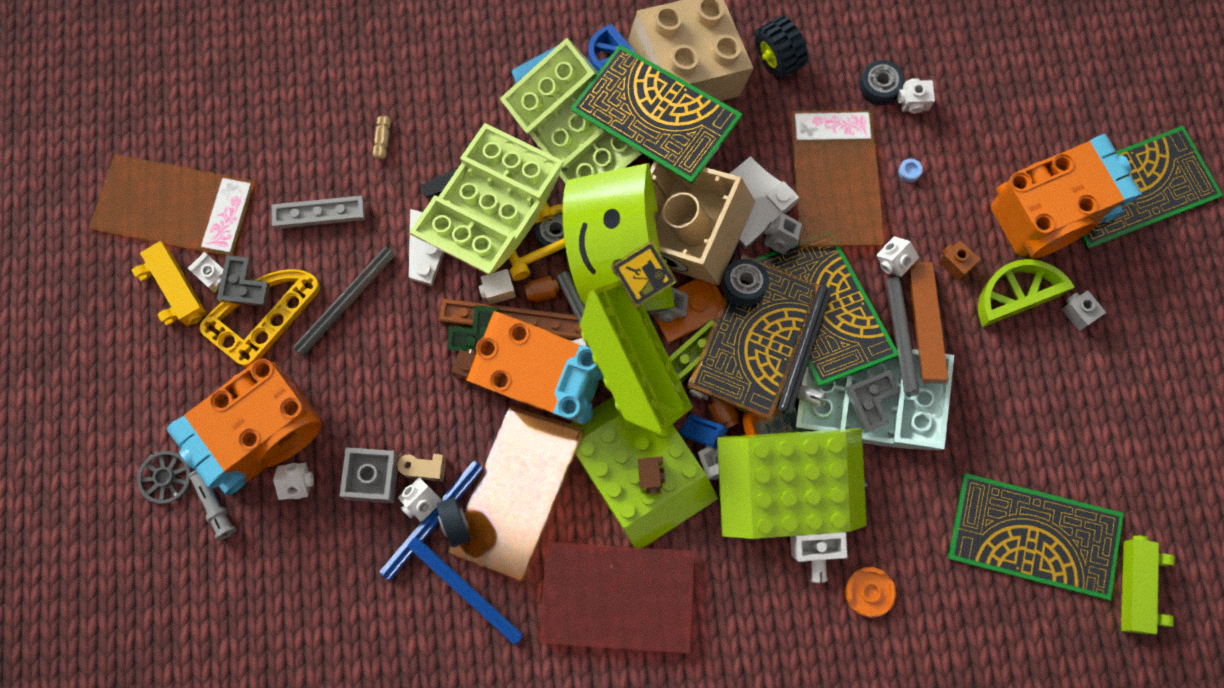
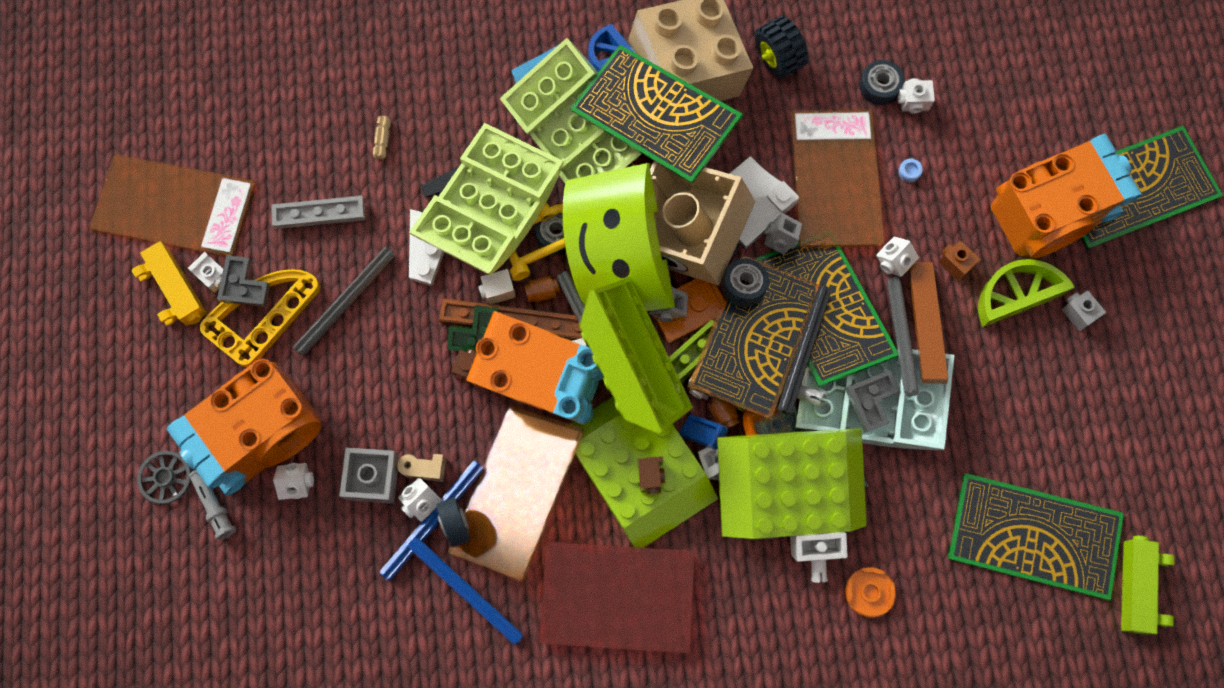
piece [610,240,677,308] -> none

